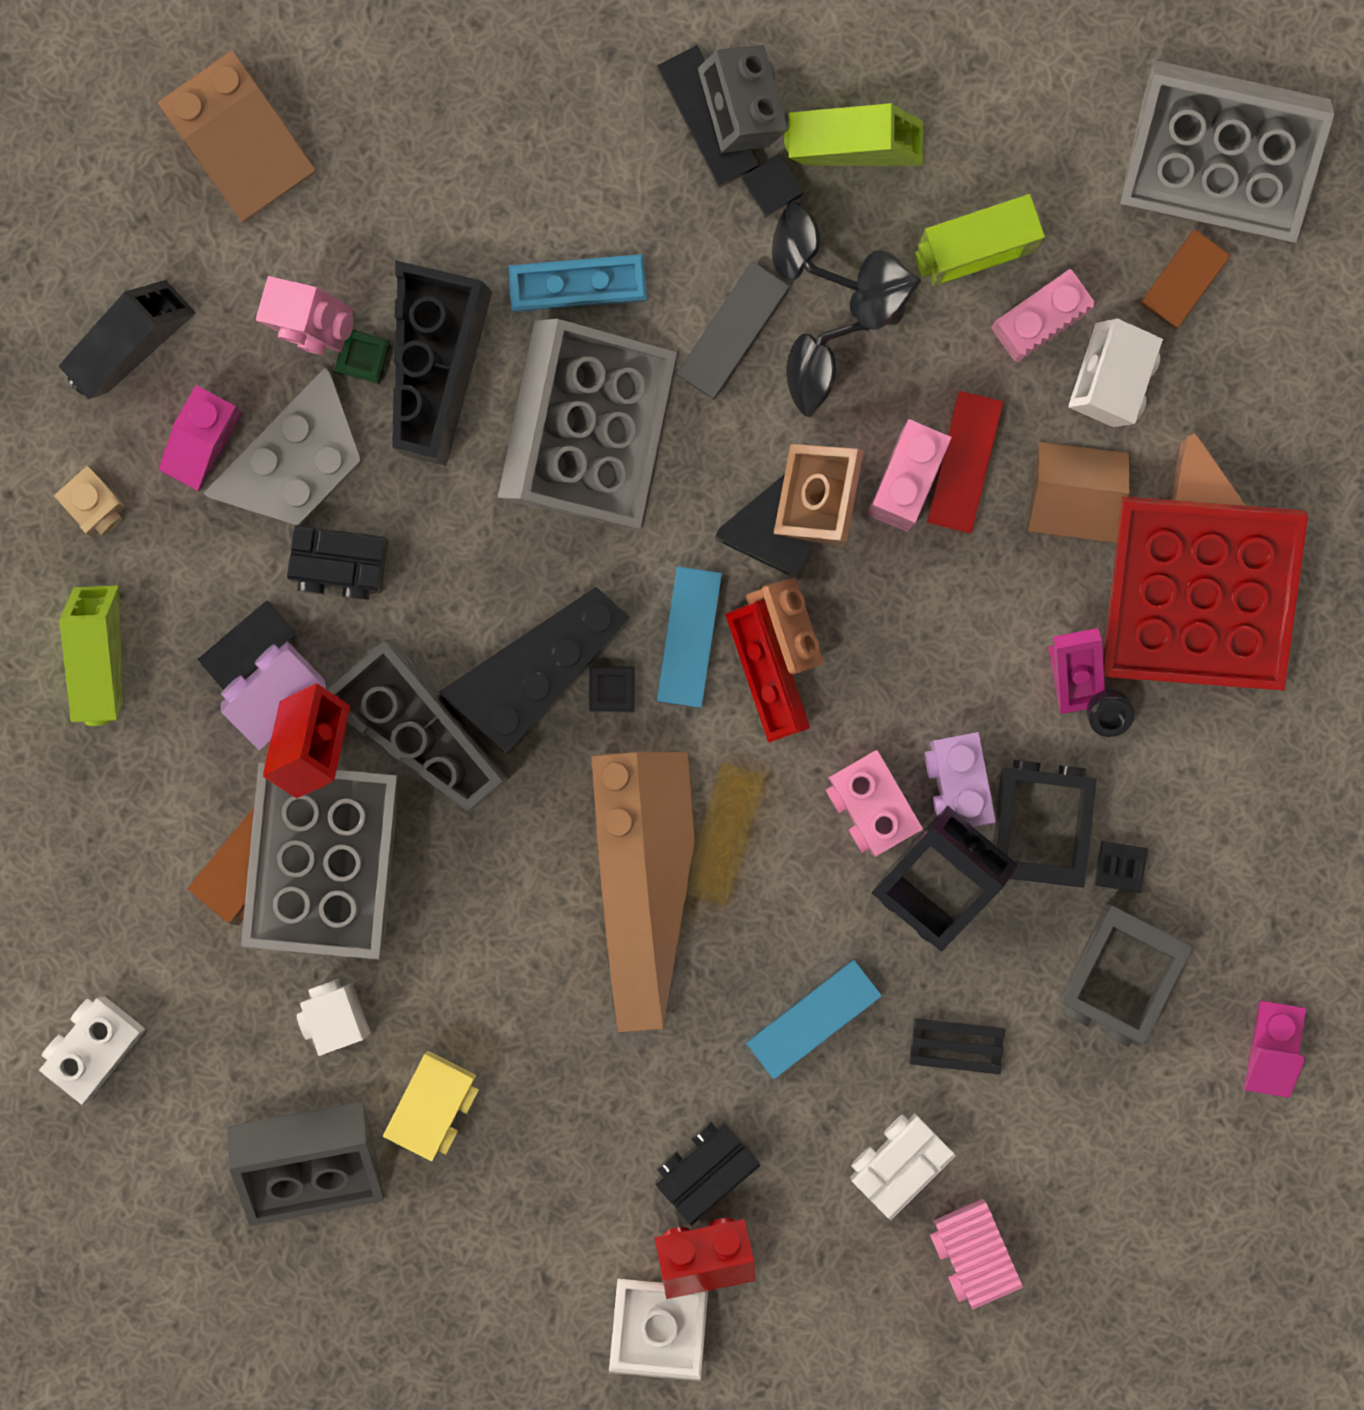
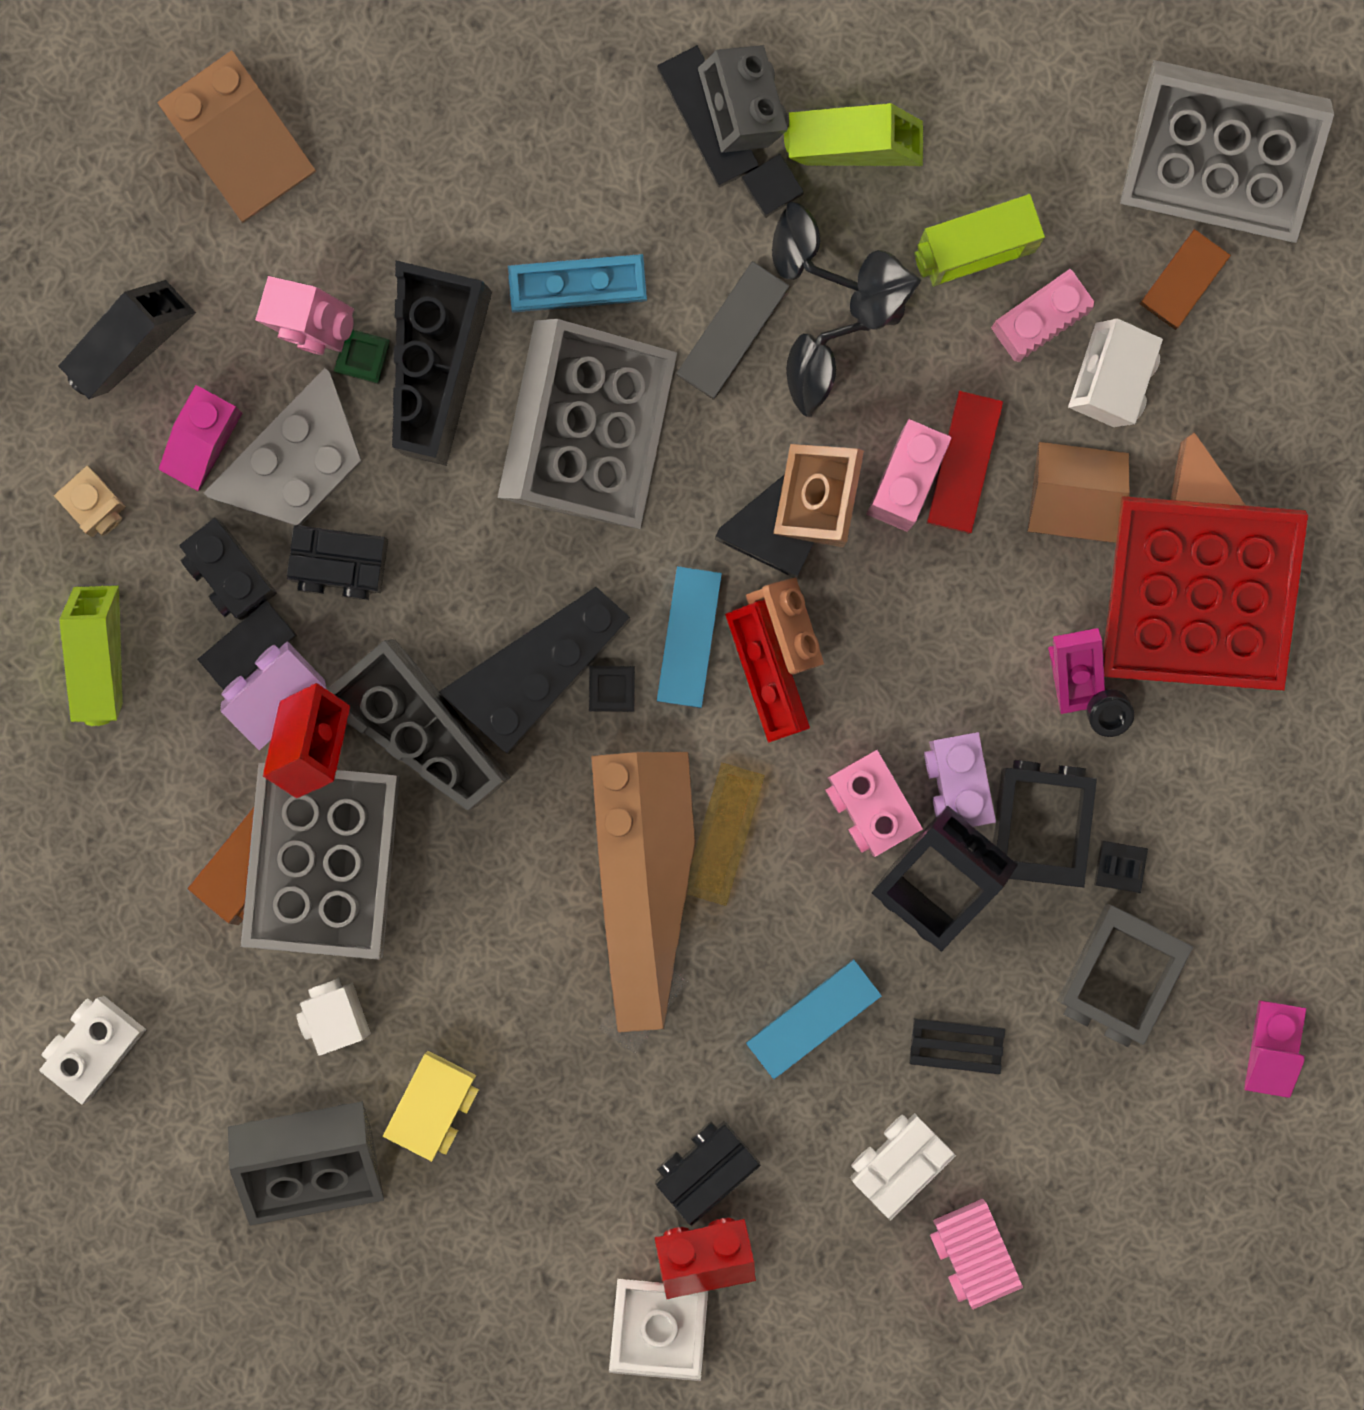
none -> black brick [179,518,277,621]

